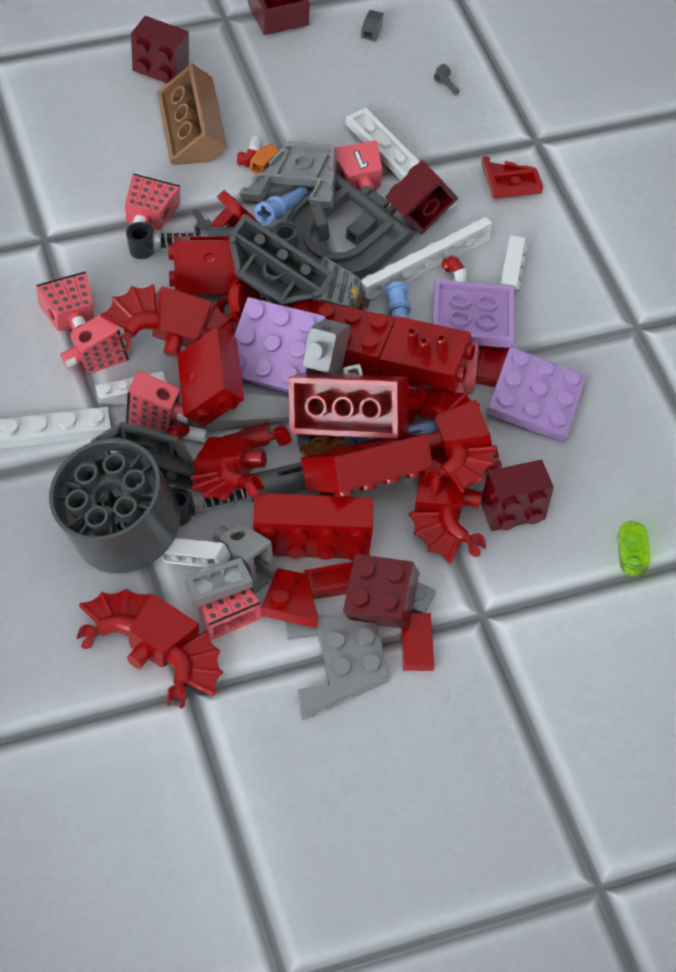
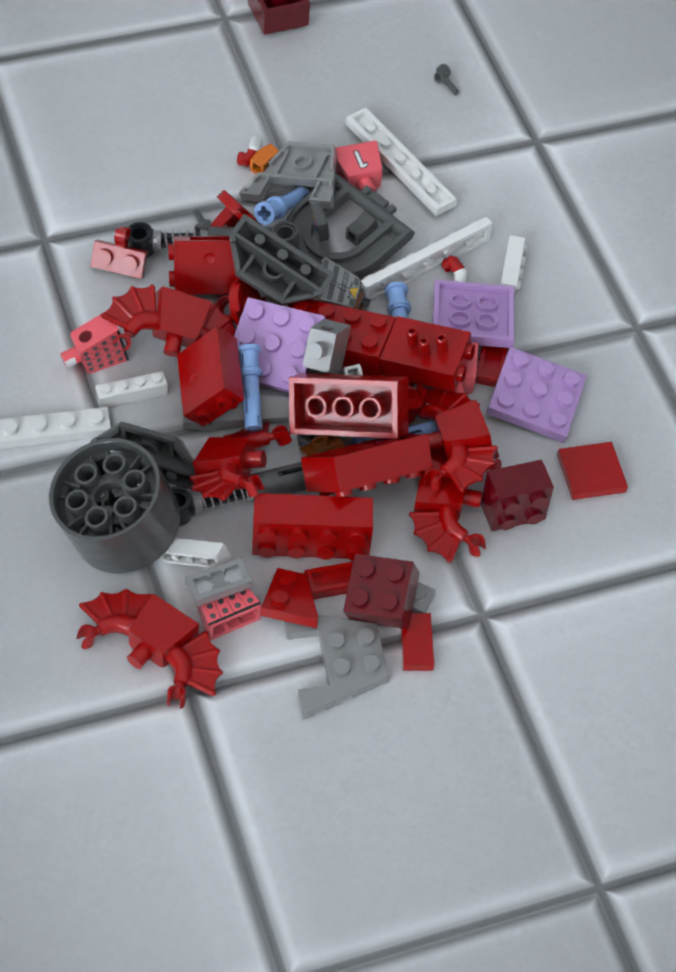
coral torso [36,271,94,331] -> none
coral torso [125,173,180,230] -> none
coral torso [126,370,190,432] -> none
dark red brick [131,15,189,83] -> none
medium nougat slope [157,63,227,165] -> none
arm [167,424,207,443] -> none
light grey torso [213,523,275,594] -> none
dark grey piece [361,10,384,41] -> none
dark red brick [385,160,459,235] -> none
red wing [481,156,543,199] -> none
clear neon green plate [617,521,651,576] -> none
none -> plate [90,226,148,279]
none -> light blue pin [238,344,263,431]
none -> red tile [557,442,628,500]

